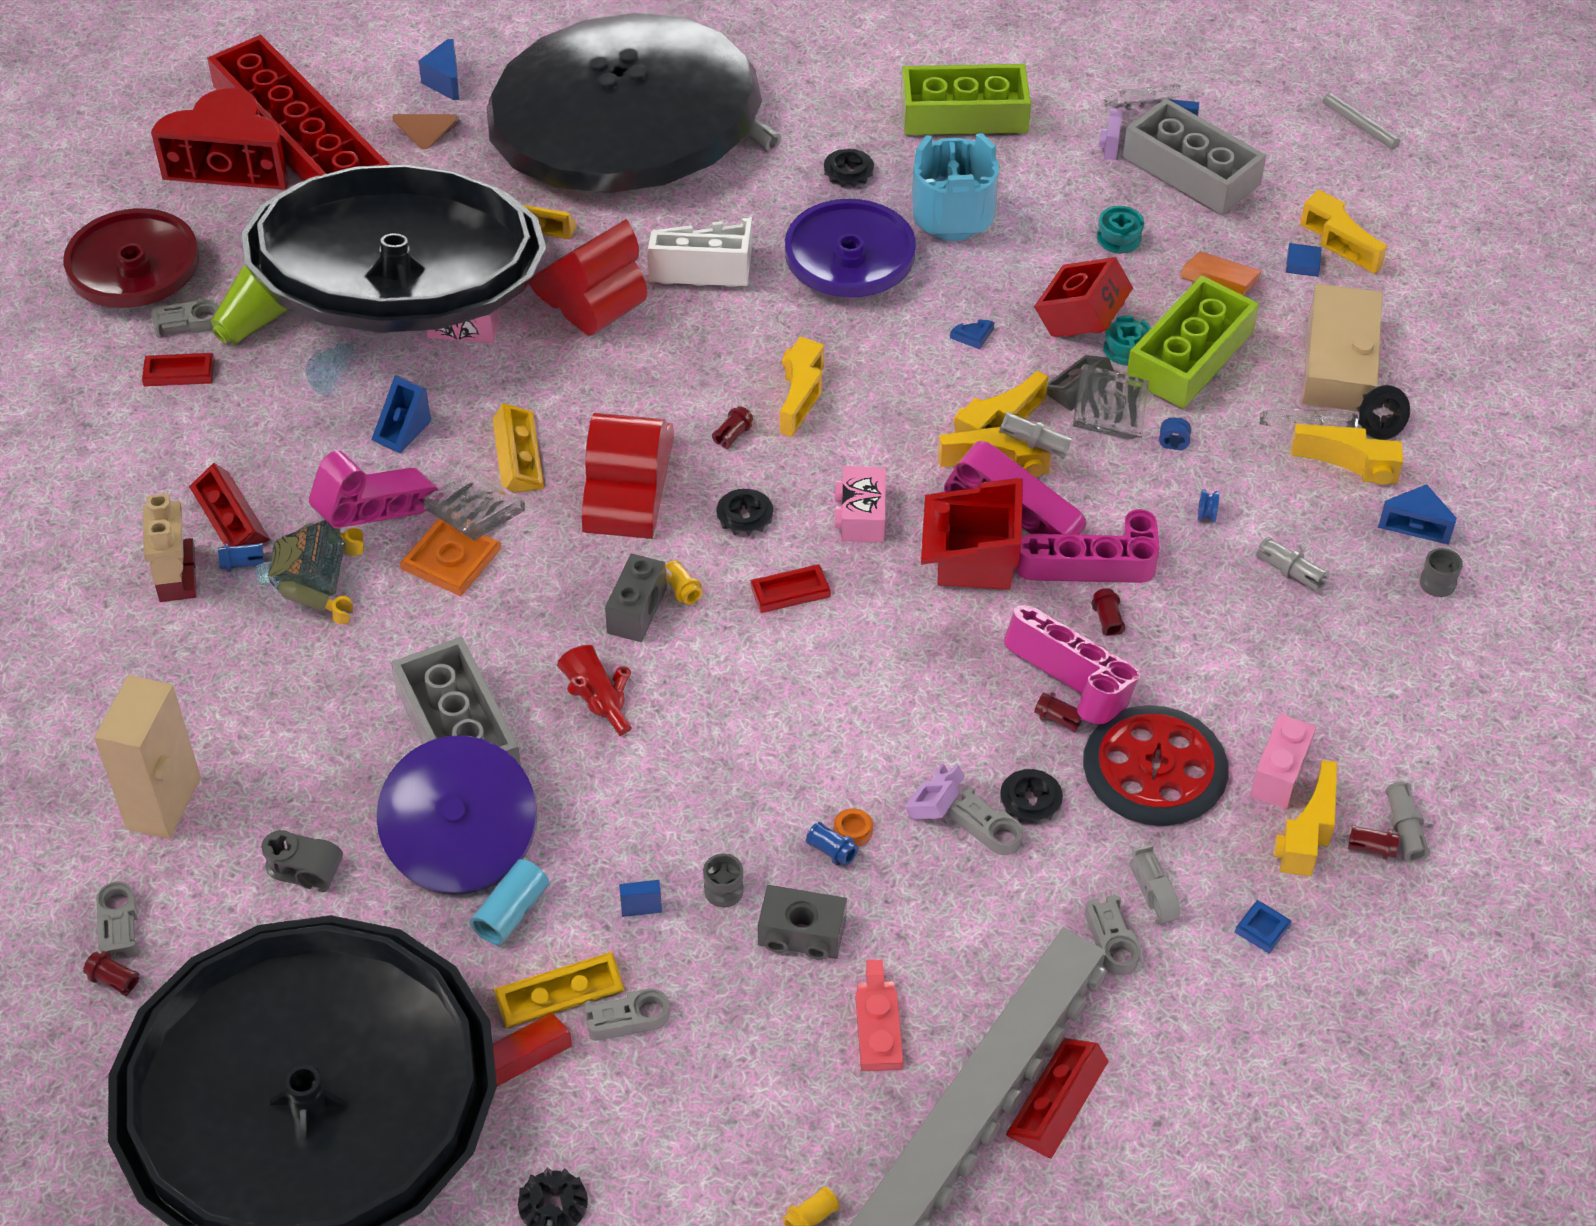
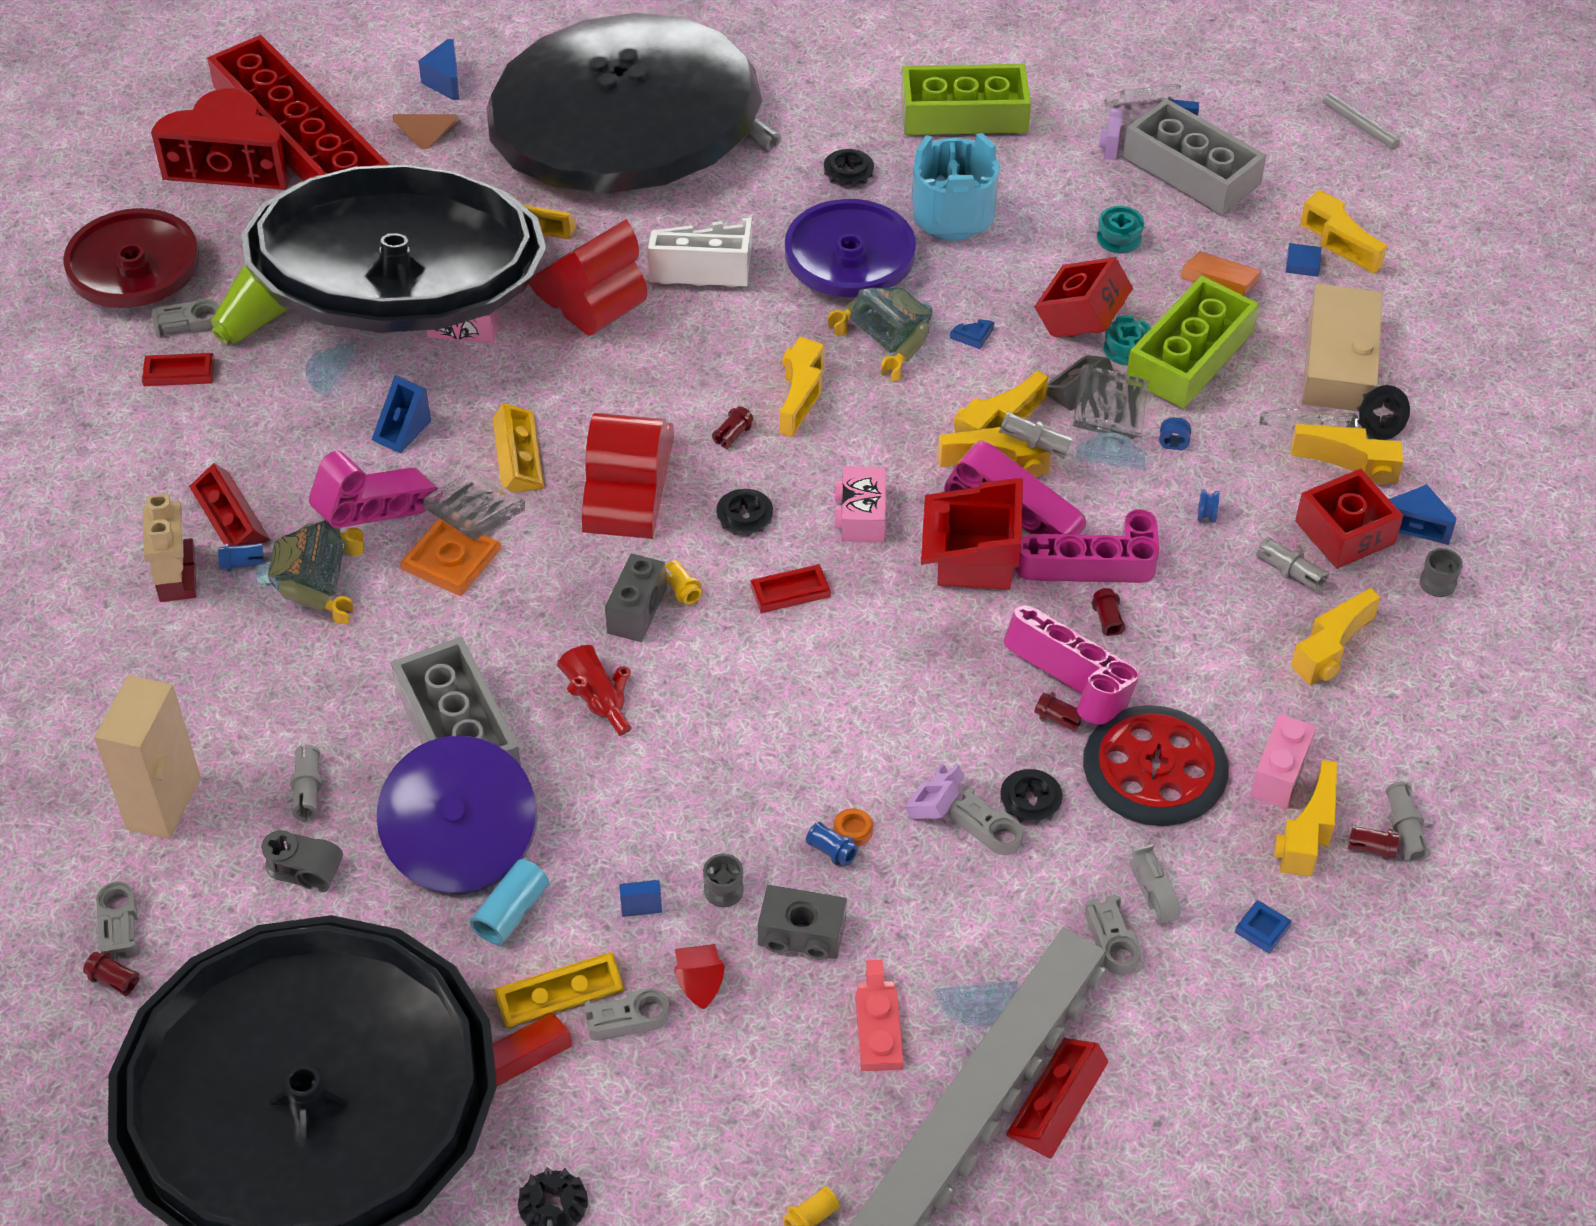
none -> light grey pin [290,745,322,821]
none -> red tile [674,944,725,1009]
none -> torso [828,288,933,381]
none -> clear light blue tile [936,981,1017,1027]
none -> clear light blue tile [1075,433,1145,469]
none -> yellow slope [1291,588,1381,686]
none -> red brick [1295,468,1403,569]

